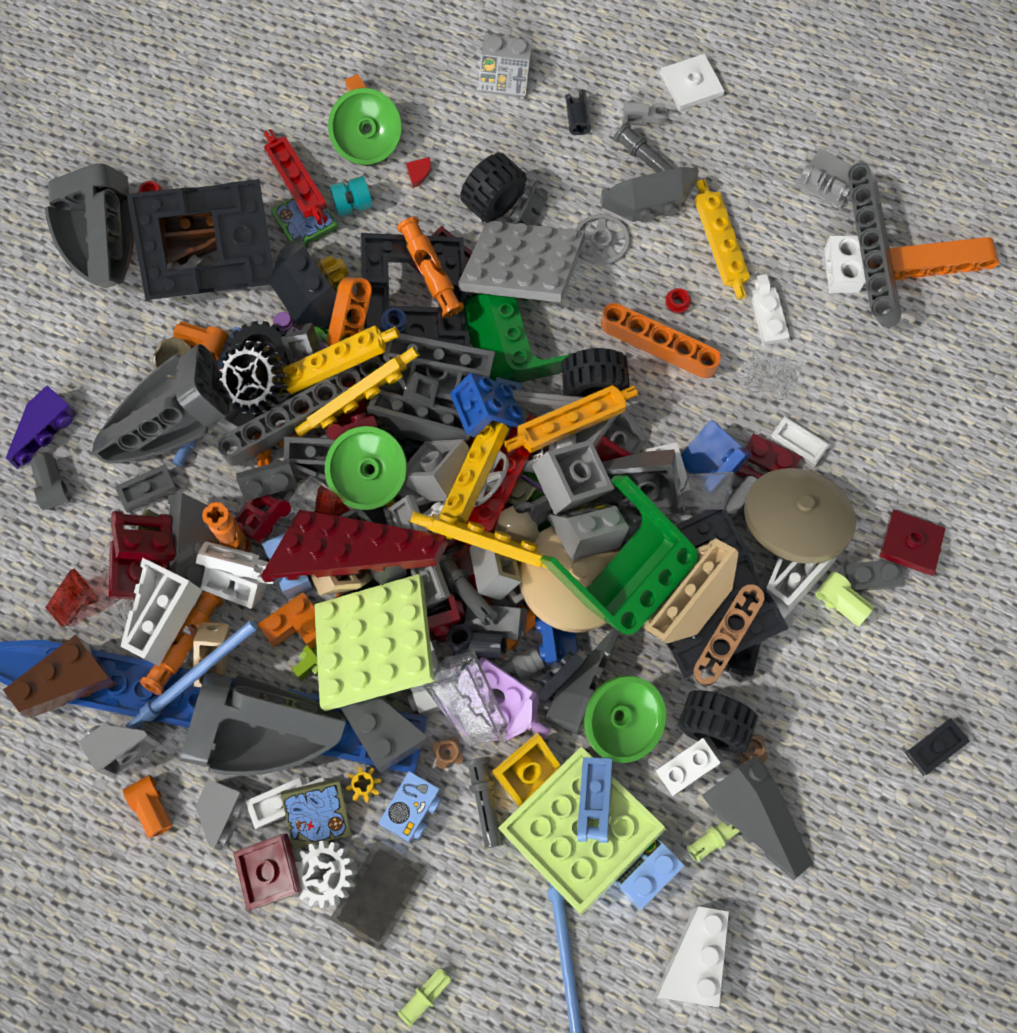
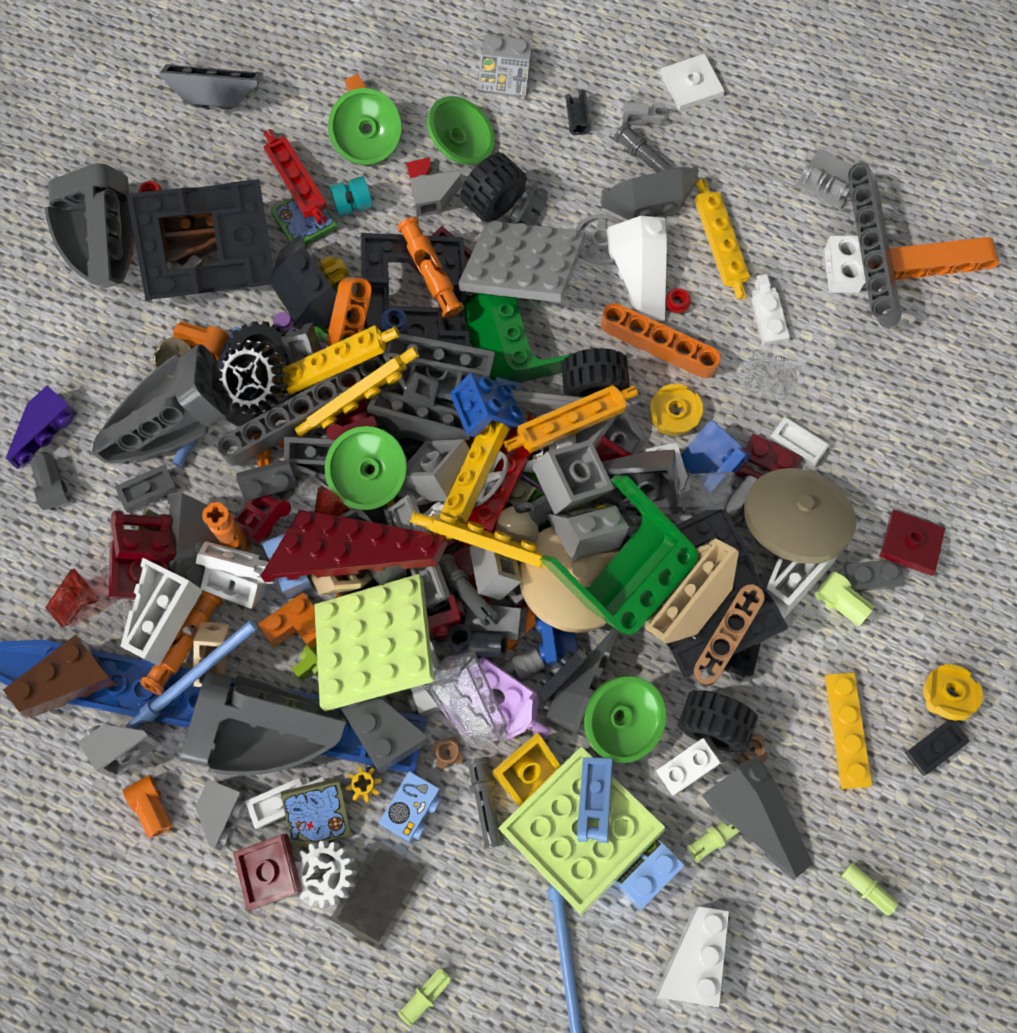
none -> black wedge [160,64,263,110]
none -> light grey slope [410,170,461,217]
none -> bright green dish [427,96,495,165]
none -> white wedge [607,216,667,323]
none -> yellow plate [649,384,703,436]
none -> yellow plate [825,673,872,790]
none -> yellowish green axle [841,862,898,916]
none -> yellow plate [923,664,983,721]

